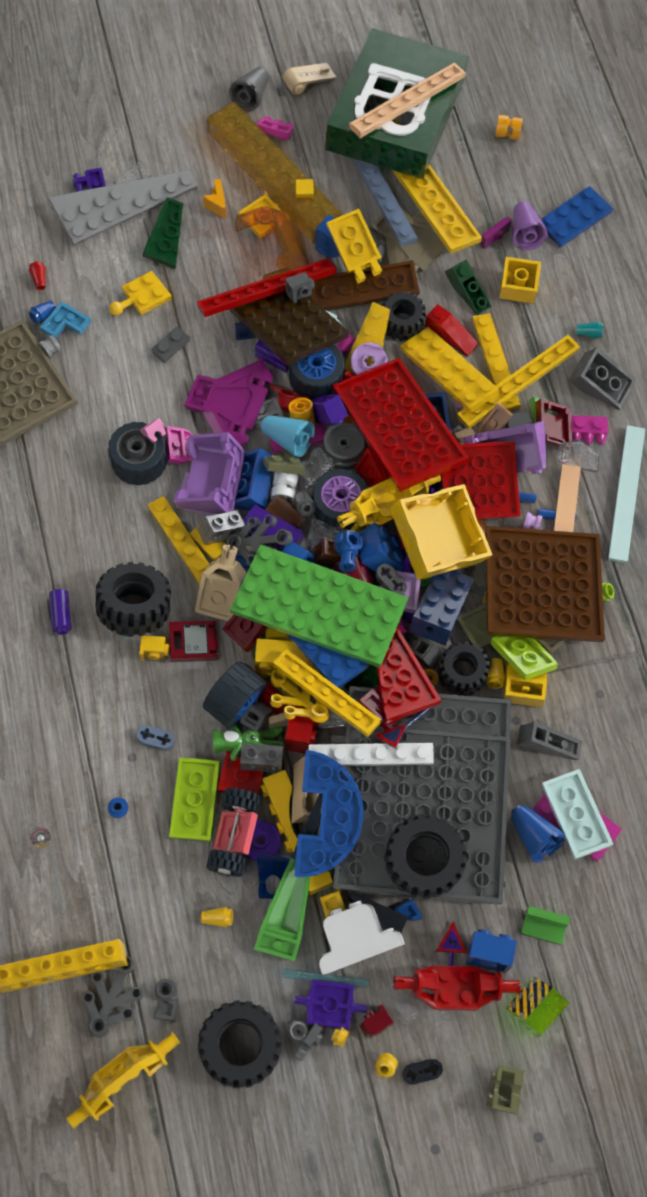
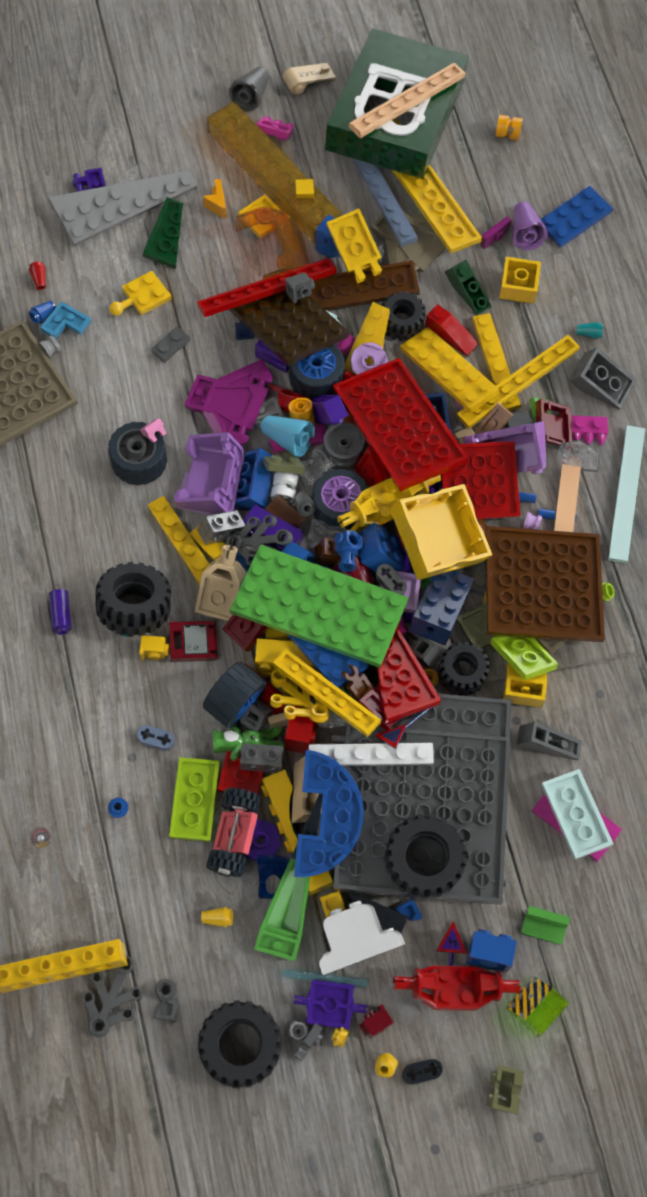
yellow plate [66,1032,181,1129] -> none
dark pink plate [164,426,193,465] -> none
yellow cone [486,658,505,689] -> none
blue cone [511,805,566,863] -> none
none -> reddish brown plate [341,664,374,701]

